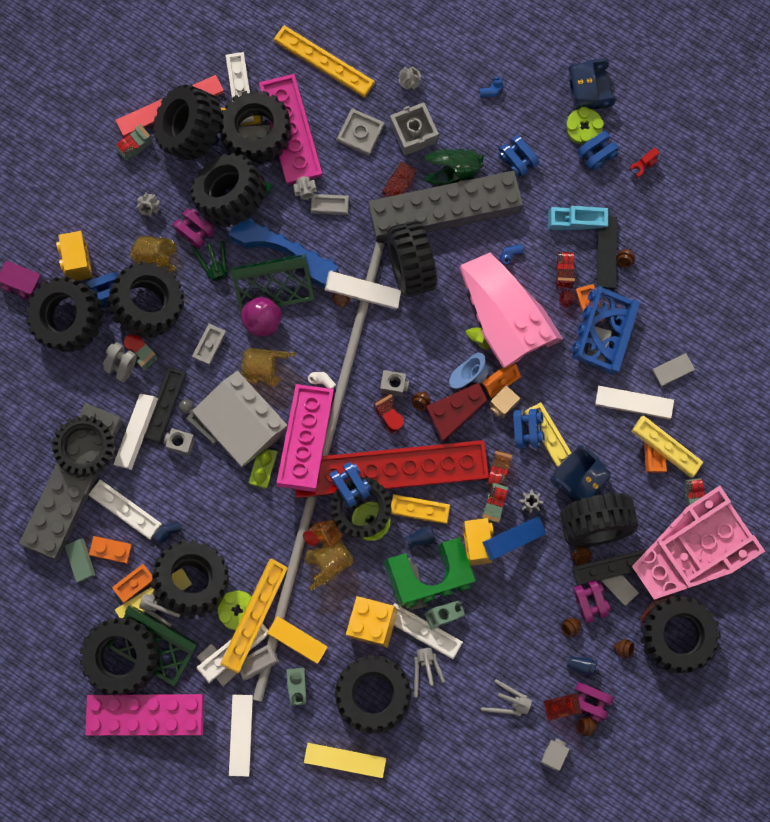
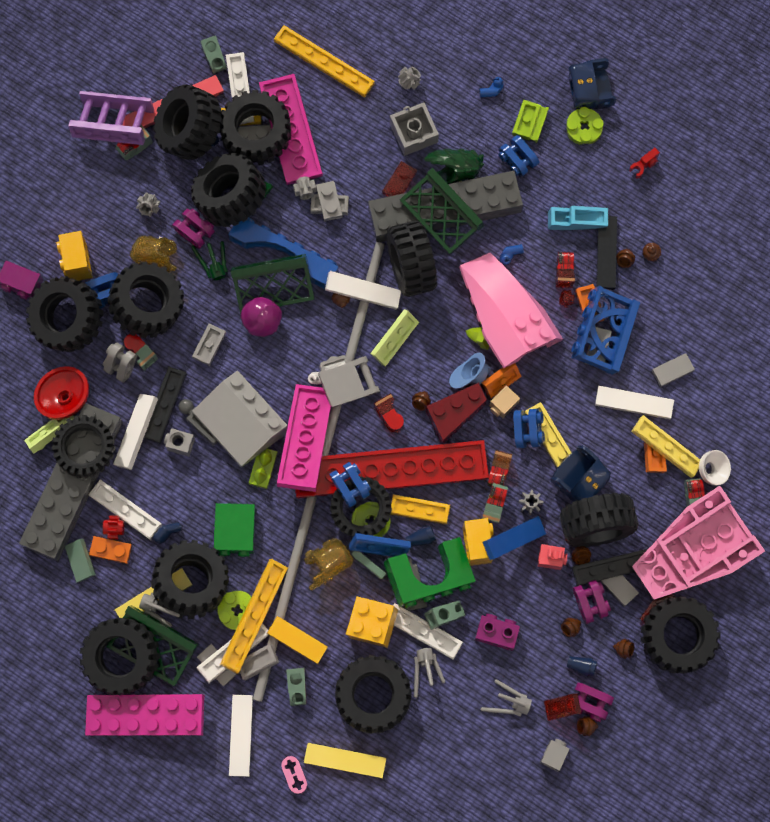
orange plate [112,564,152,603] -> none
clear yellow helmet [241,348,296,386] -> none
clear orange leg [303,520,342,546] -> none
light grey tile [336,109,385,156] -> none
light grey brick [380,370,409,397] -> none
blue brick [577,131,619,170] -> none
none -> yellowish green plate [24,415,74,454]
none -> red dish [34,366,89,420]
none -> medium lavender fence [68,91,154,145]
none -> red gear [103,515,125,540]
none -> sand green leg [200,35,227,74]
none -> green panel [214,503,256,557]
none -> bright pink beam [281,756,307,794]
none -> light grey plate [316,181,343,222]
none -> light grey piece [318,355,380,407]
none -> blue tile [349,533,411,557]
none -> sand green tile [352,551,388,579]
none -> yellowish green plate [370,310,419,366]
none -> dark green fence [400,168,484,255]
none -> magenta brick [475,614,520,651]
none -> lime plate [512,100,549,143]
none -> coral brick [537,544,568,570]
none -> reddish brown plate [642,242,661,261]
none -> white piece [699,450,731,485]

